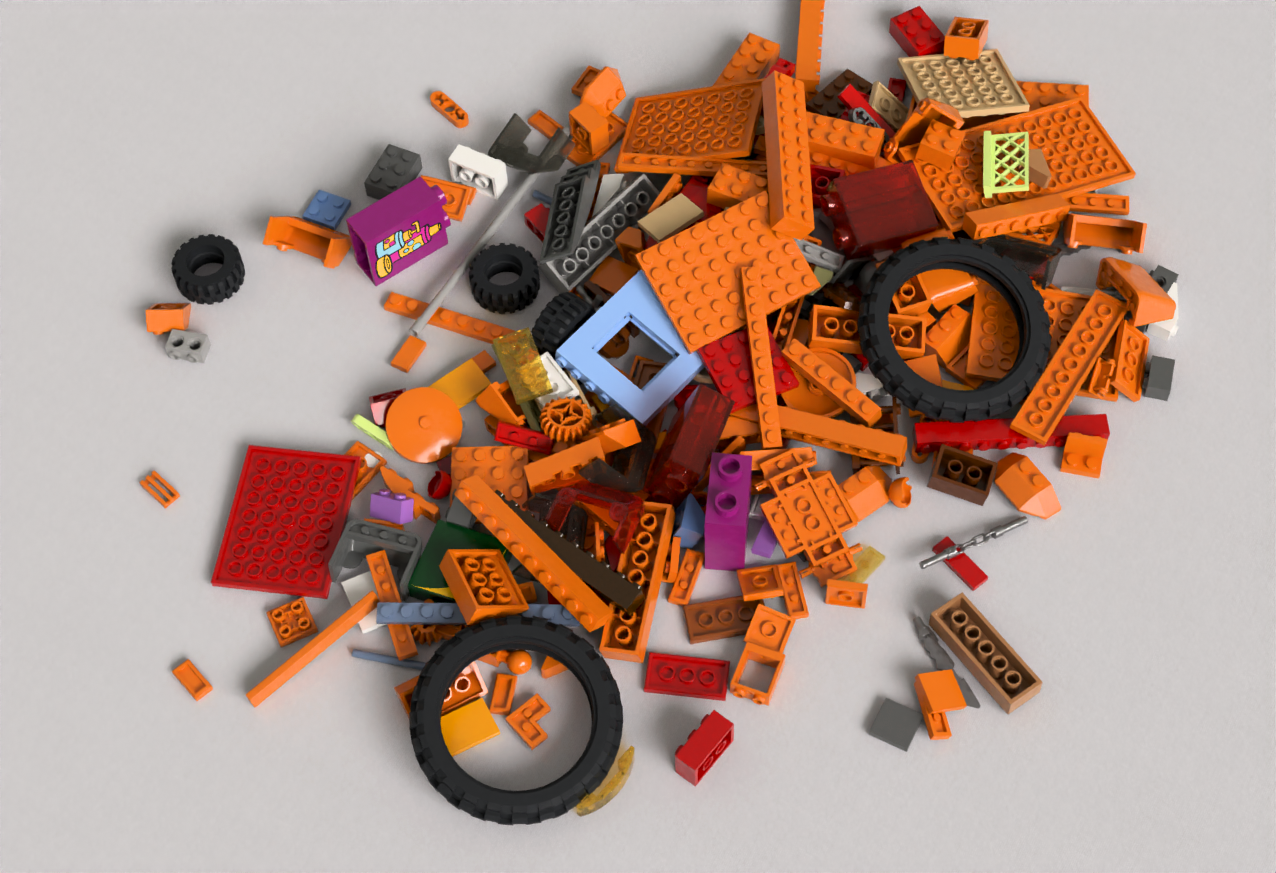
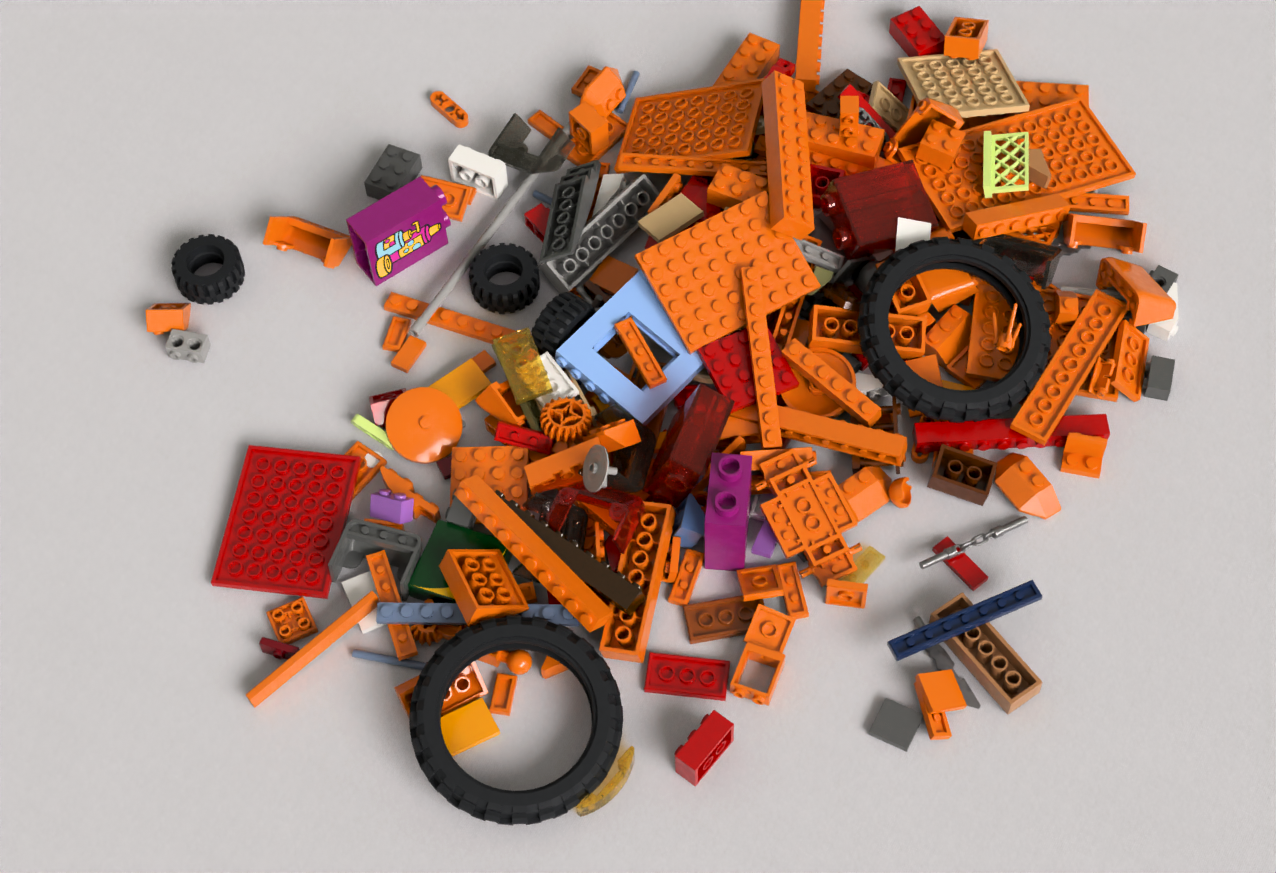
orange tile [139,471,180,509] -> none
orange tile [172,659,213,701] -> none
medium blue plate [302,190,351,230] -> none
red hair [427,470,452,500] -> none
orange plate [505,693,551,750] -> none
orange slope [614,226,646,271] -> none
none -> dark red plate [259,637,300,660]
none -> orange tile [382,316,411,352]
none -> light grey shield [583,444,618,492]
none -> orange tile [614,317,667,389]
none -> sand blue bar [617,71,640,114]
none -> orange brick [839,96,859,137]
none -> dark blue tile [887,580,1043,661]
none -> white sticker [895,217,931,251]
none -> orange plant [992,303,1022,352]
none -> orange slope [1054,290,1079,326]

